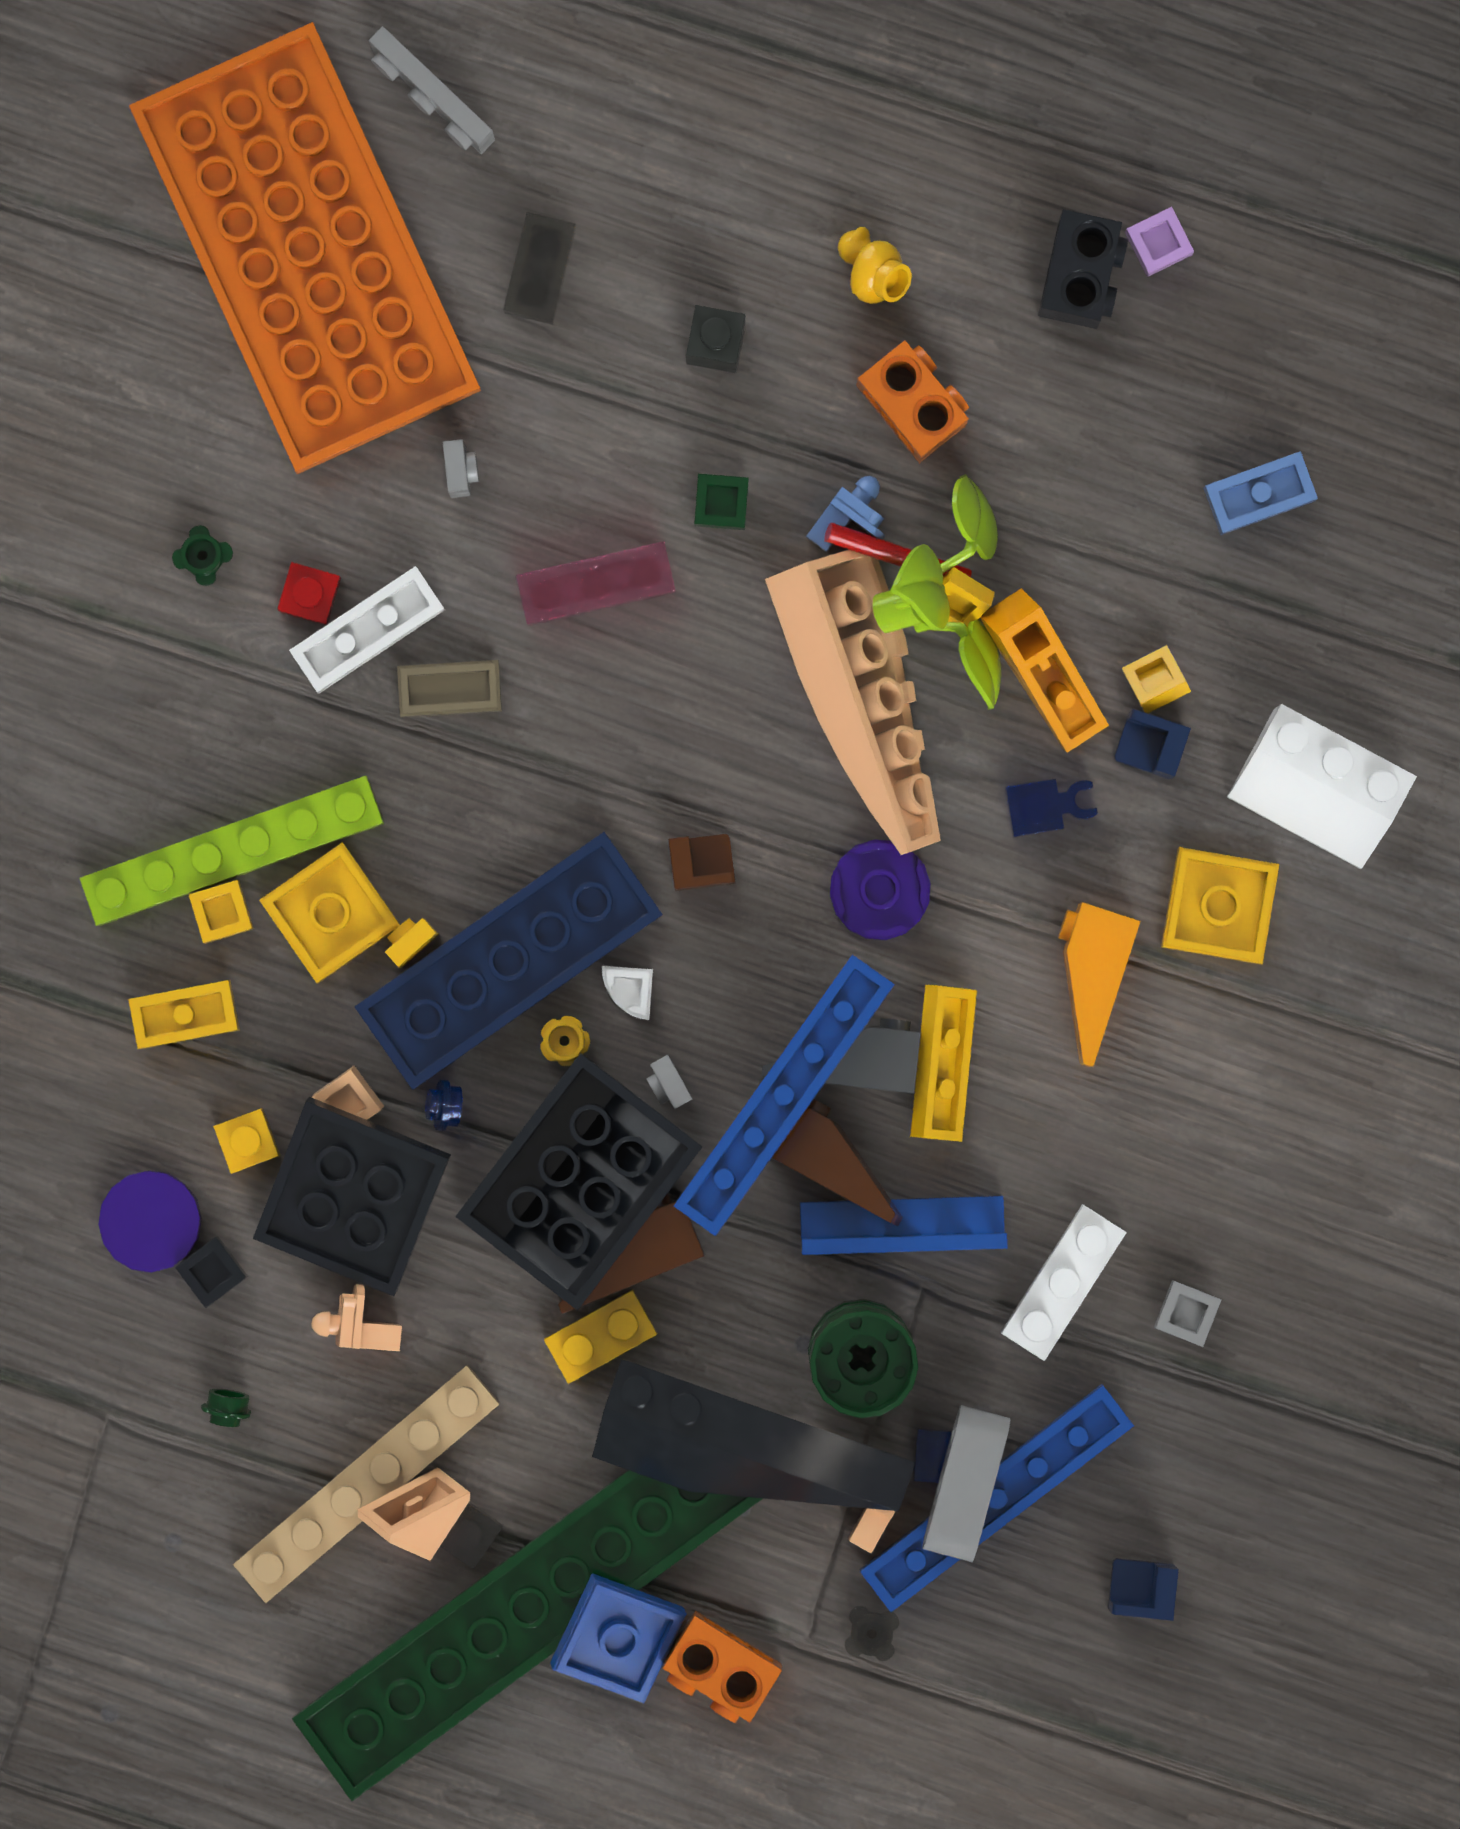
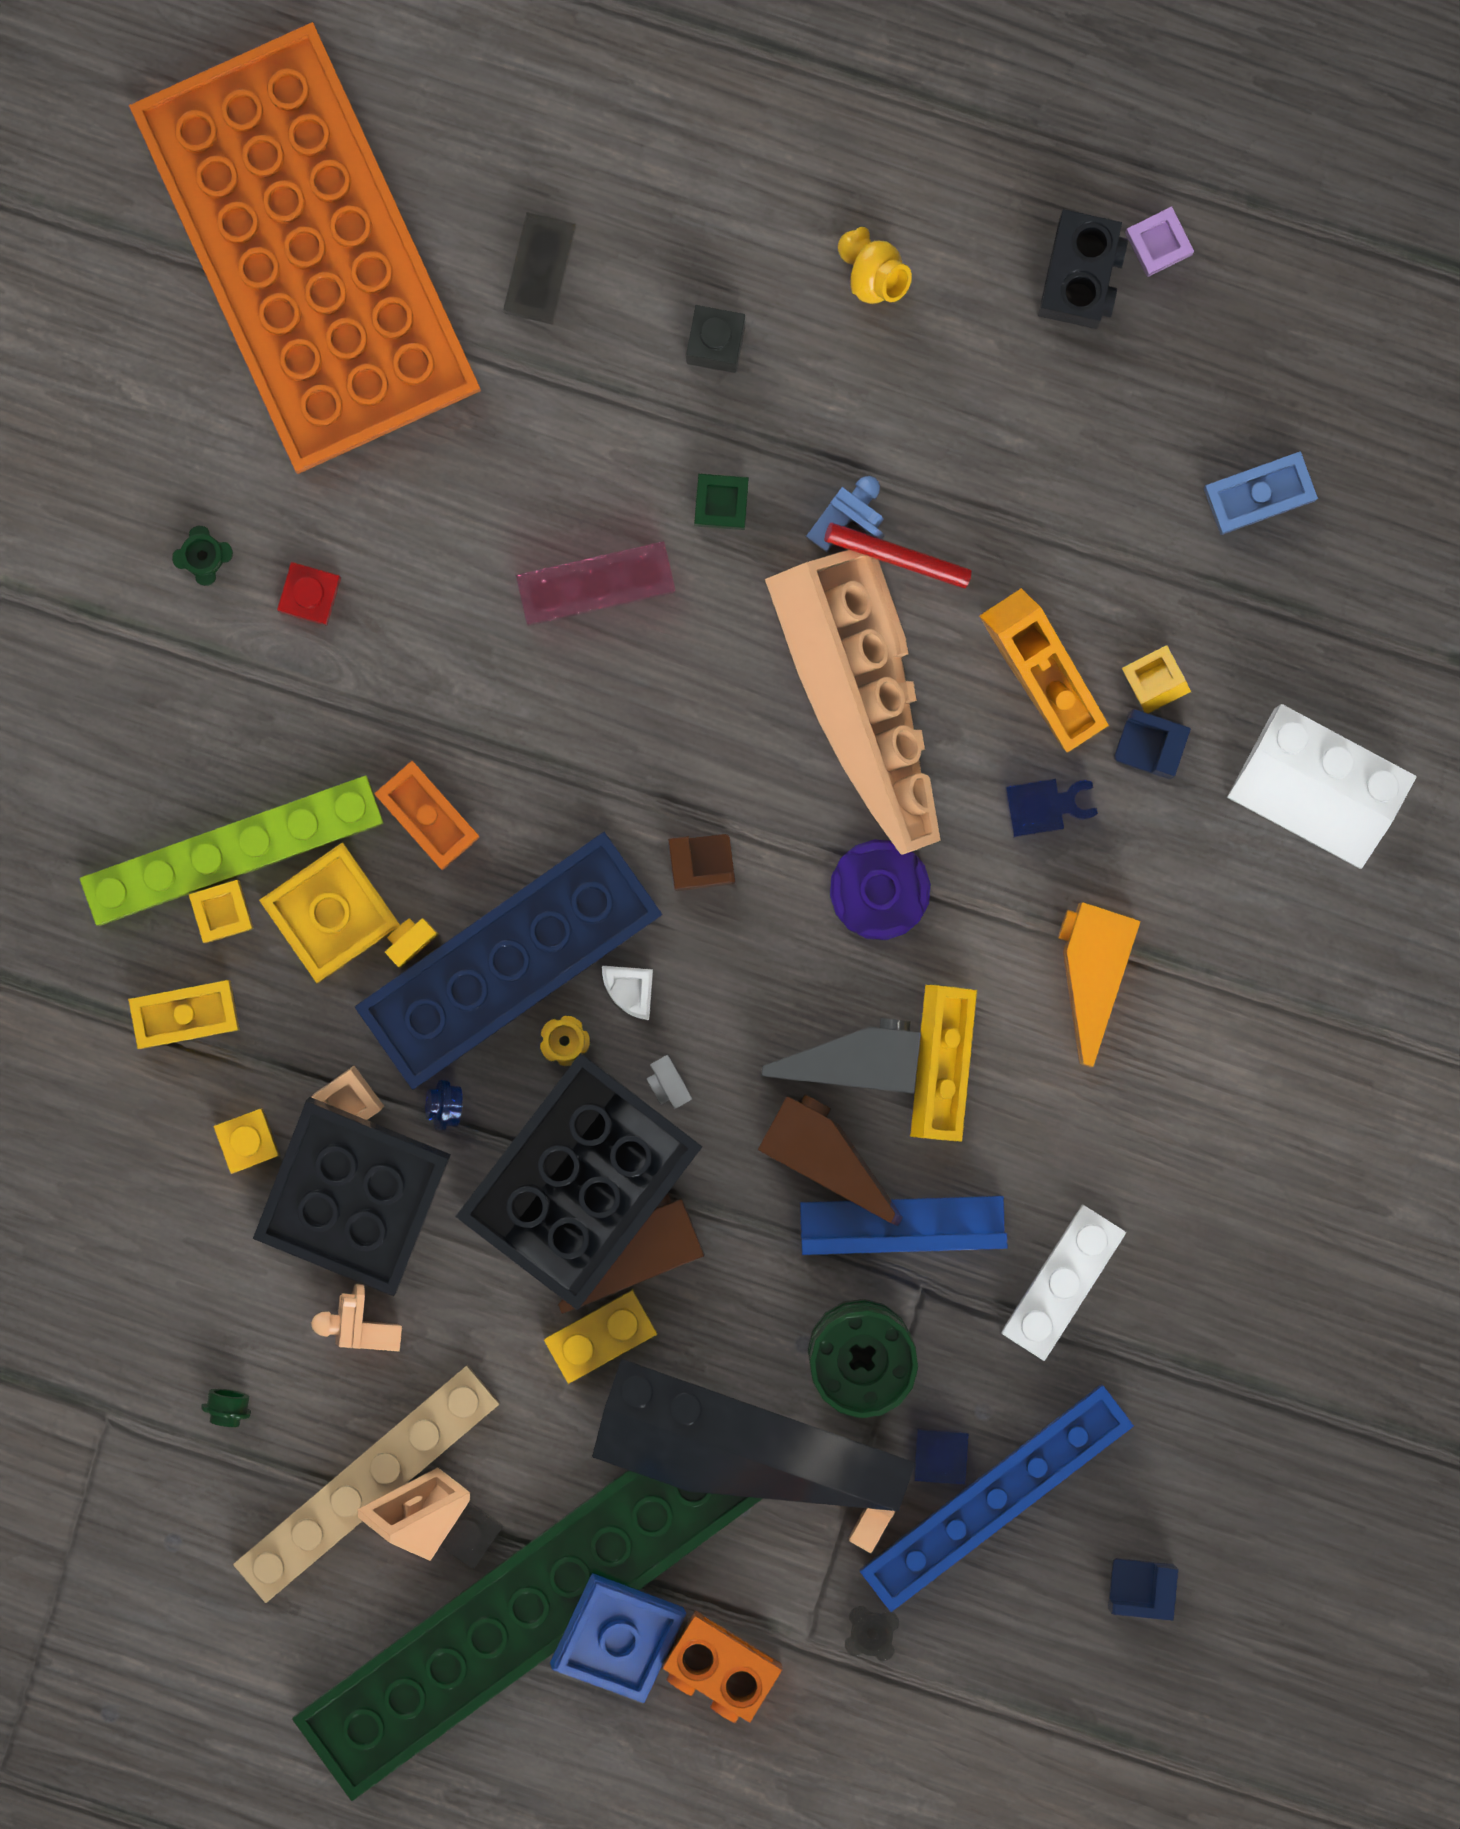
dark purple tile [98,1170,202,1273] -> none
black plate [175,1236,248,1308] -> none
white plate [289,566,445,694] -> none
light grey plate [369,26,495,155] -> none
dark tan tile [397,660,502,718] -> none
light grey plate [443,439,479,498] -> none
blue plate [674,954,895,1236] -> none
orange brick [856,340,969,464] -> none
lime plant [873,474,1001,710] -> none
light grey beam [922,1405,1011,1562] -> none
yellow plate [942,567,995,627] -> none
light grey plate [1154,1280,1221,1347] -> none
yellow tile [1161,847,1279,964] -> none
none -> orange plate [374,761,480,871]

